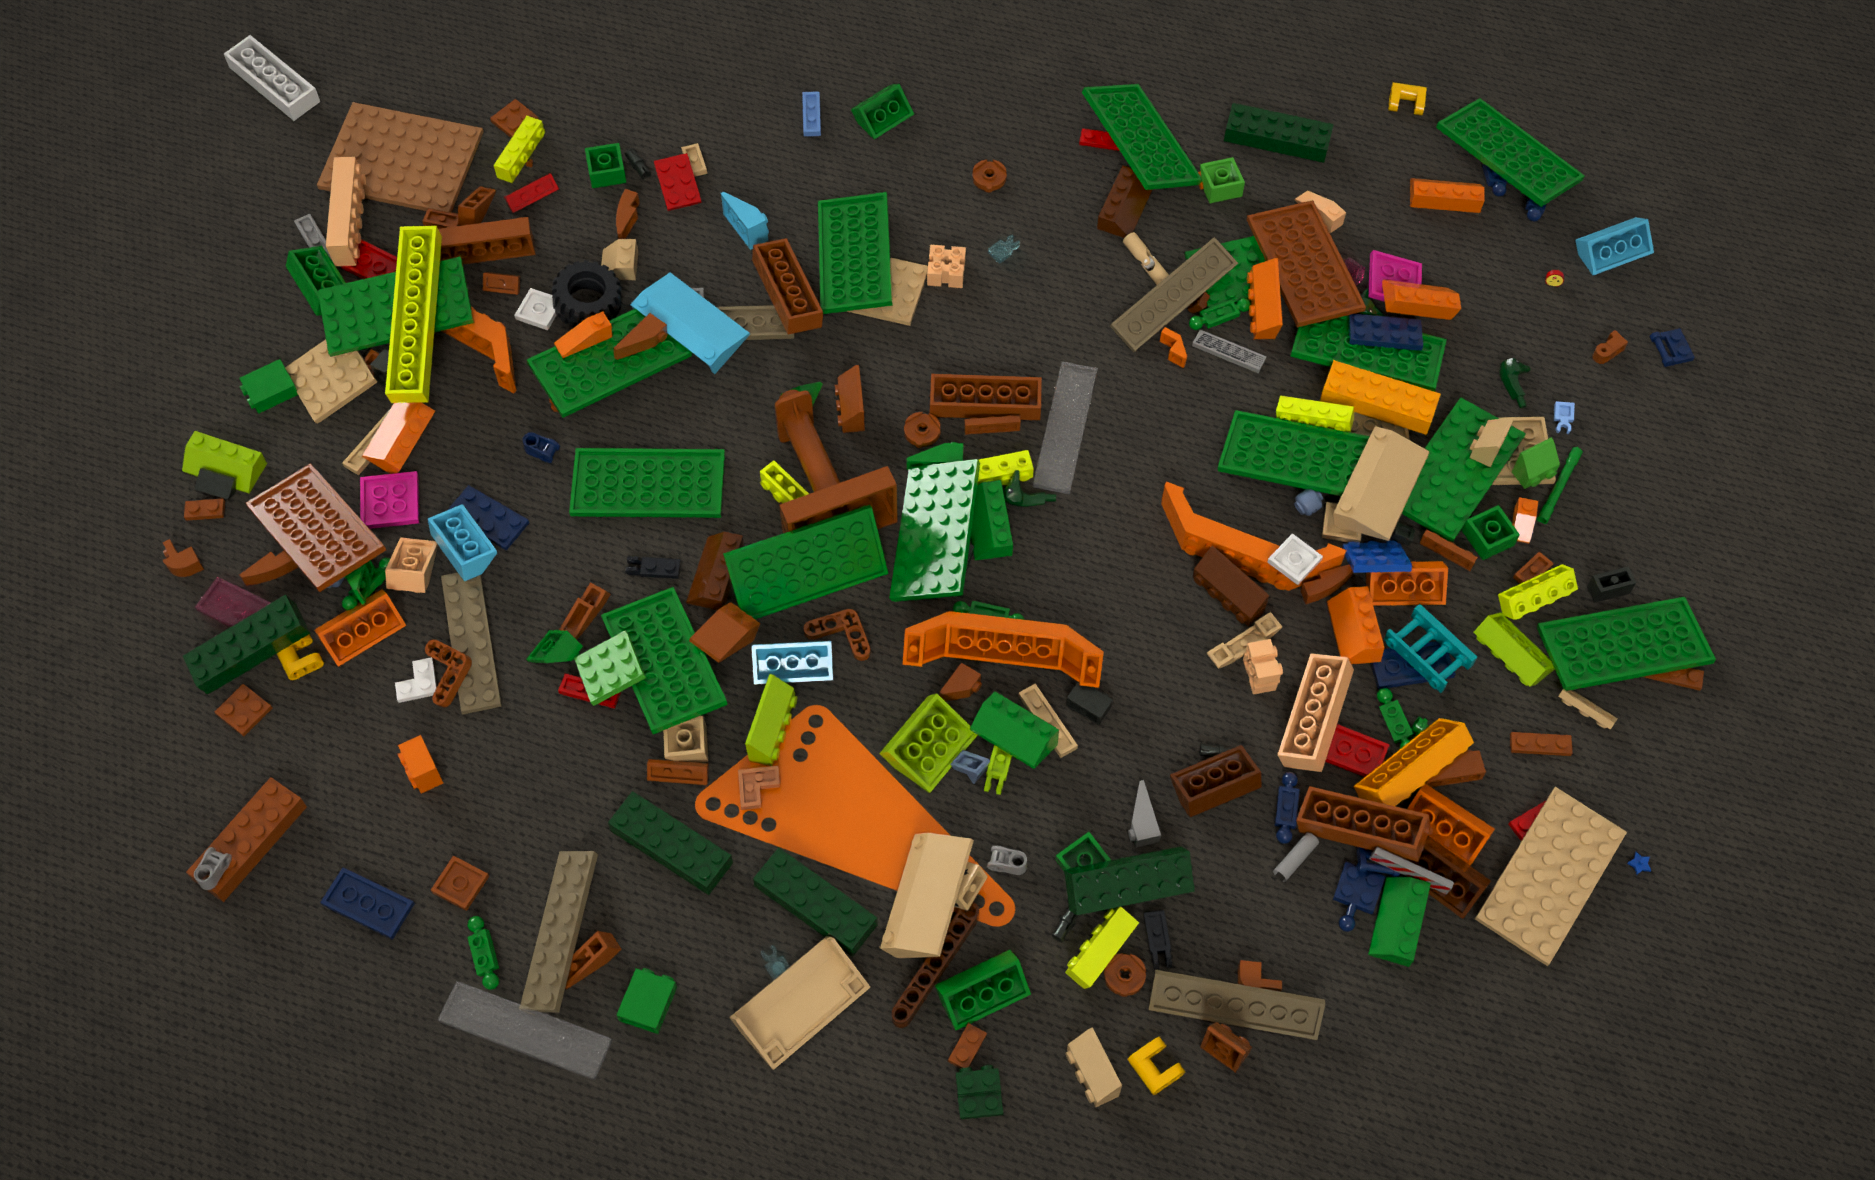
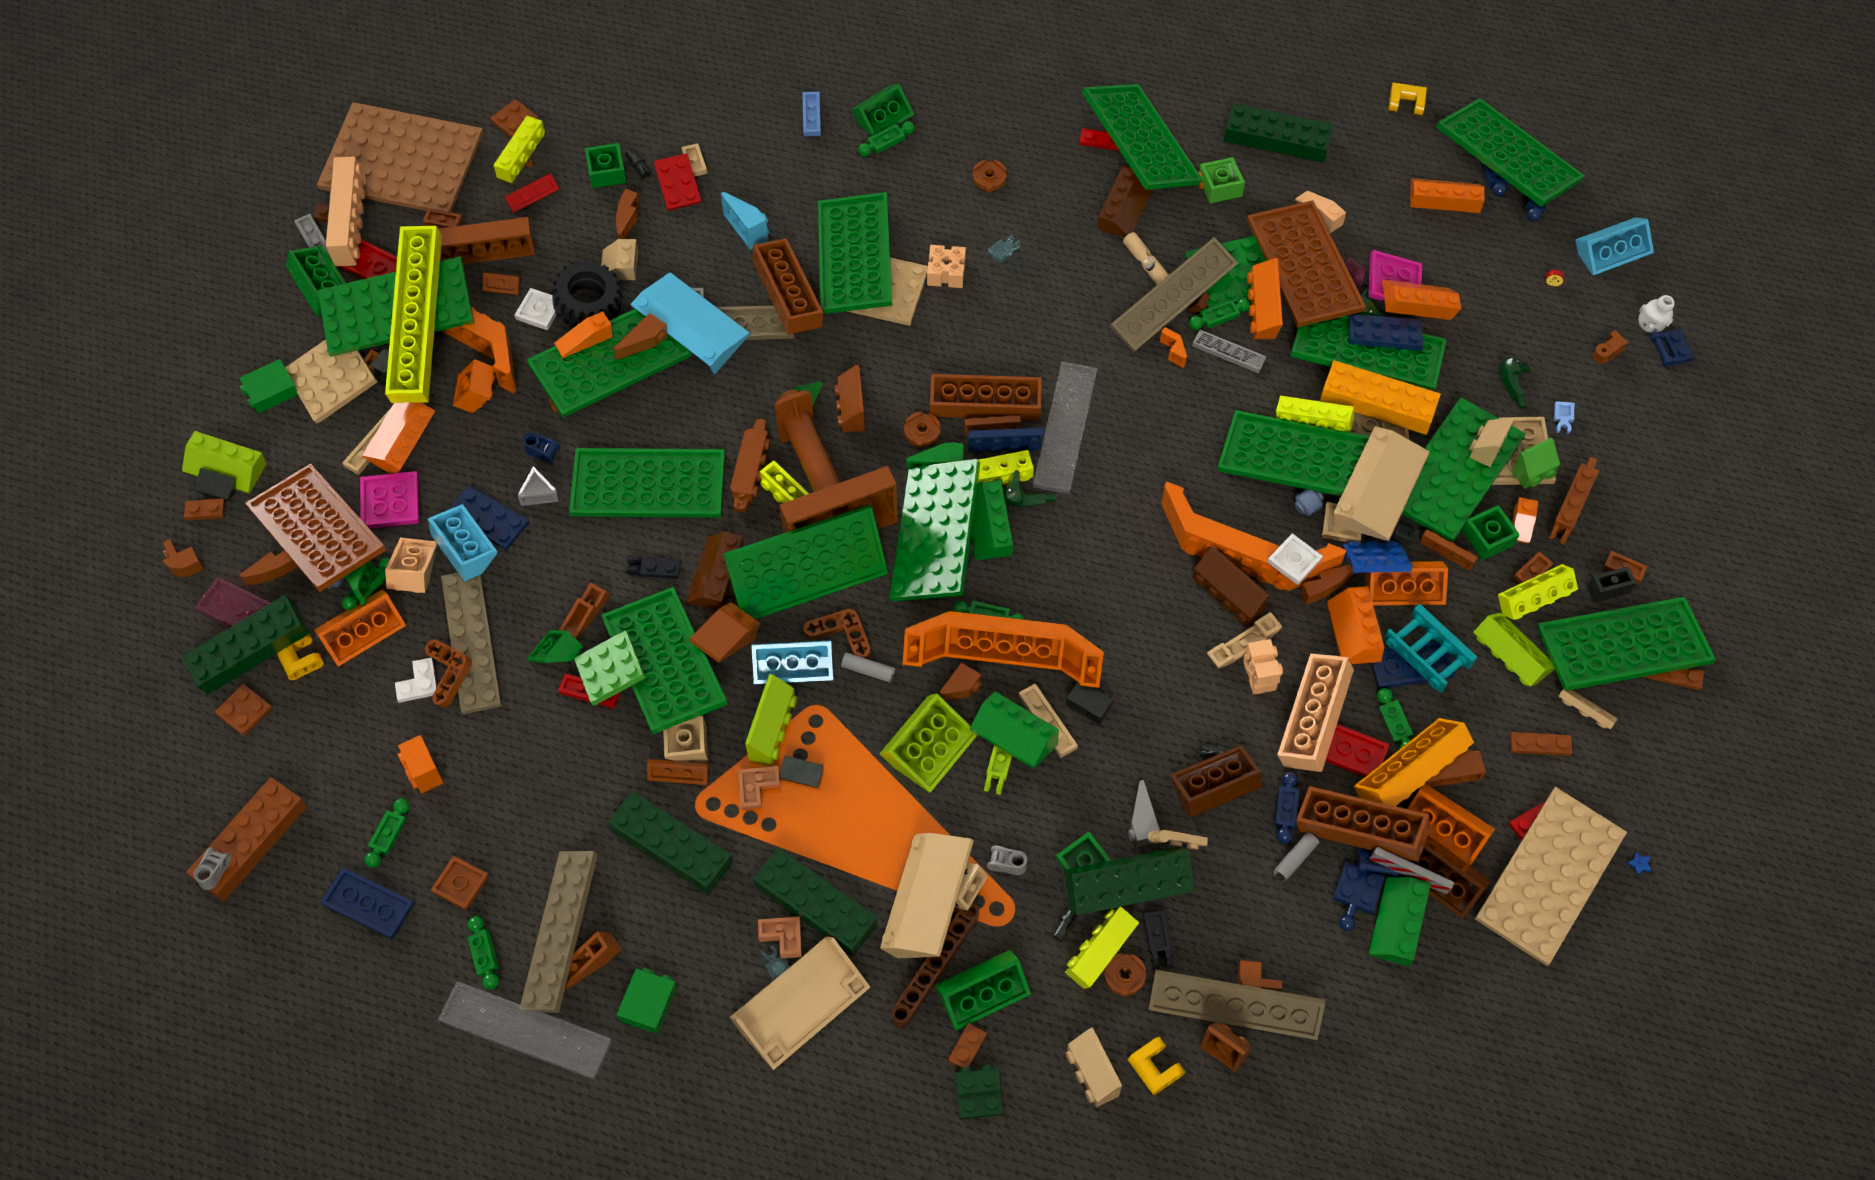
white brick [224,35,320,121] -> none
dark orange slope [458,186,496,226] -> none
sand blue slope [950,750,990,784] -> none
green plate [1411,717,1429,736] -> none
green piece [1537,447,1583,524] -> none
none -> reddish brown plate [313,203,329,223]
none -> green plate [364,798,410,868]
none -> orange brick [453,359,495,413]
none -> light grey slope [518,466,559,506]
none -> dark orange hinge [730,418,771,512]
none -> nougat plate [758,917,802,958]
none -> pearl dark grey slope [780,756,824,788]
none -> light grey piece [841,652,895,683]
none -> green plate [858,121,915,157]
none -> dark blue plate [967,428,1044,454]
none -> tan plate [1148,830,1208,850]
none -> dark orange hinge [1549,457,1599,545]
none -> dark orange plate [1603,551,1648,584]
none -> white piece [1638,295,1675,333]

